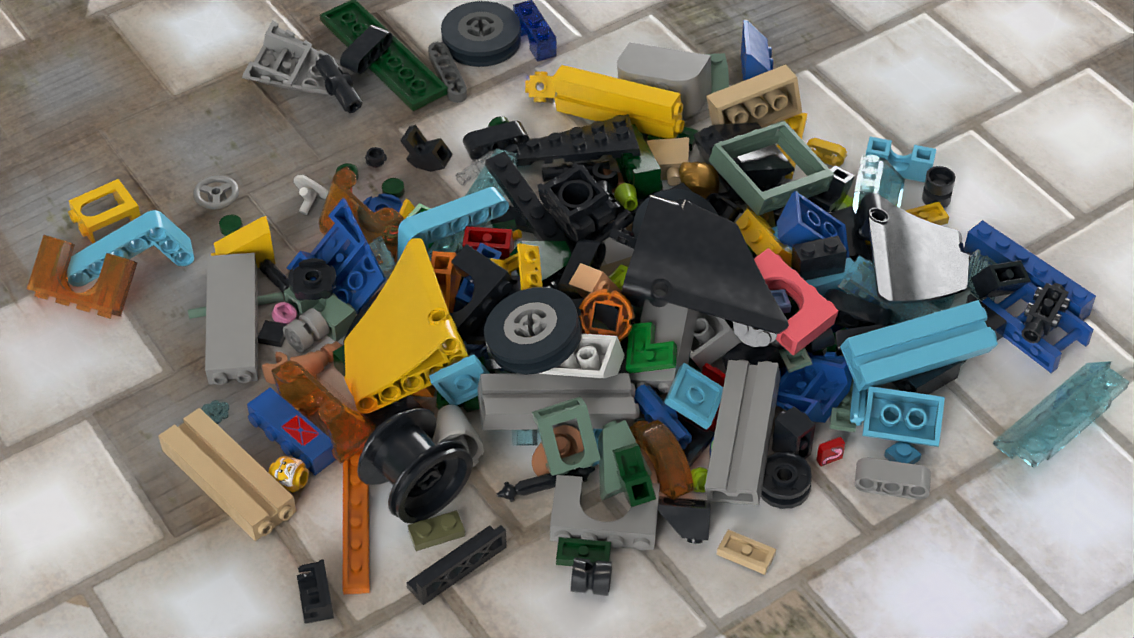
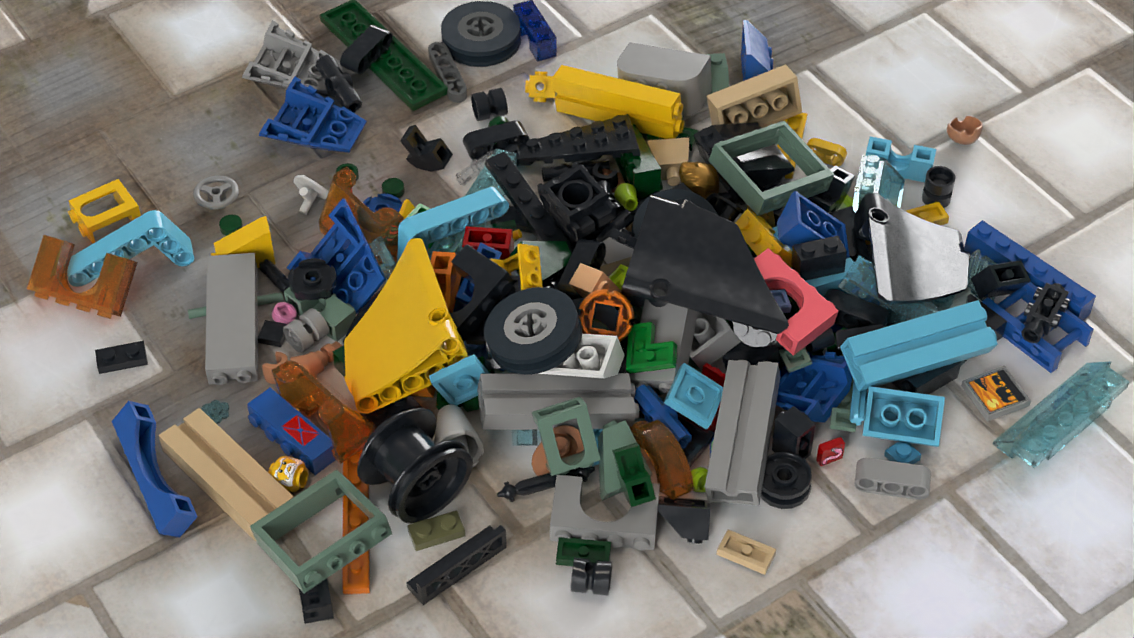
black plate [365,147,387,168] -> none
none -> black plate [95,340,148,374]
none -> blue arch [112,401,198,537]
none -> sand green window [250,469,393,593]
none -> blue wedge [259,76,367,153]
none -> black wheel [471,88,508,121]
none -> nougat hair [947,116,983,145]
none -> tile [961,366,1031,422]

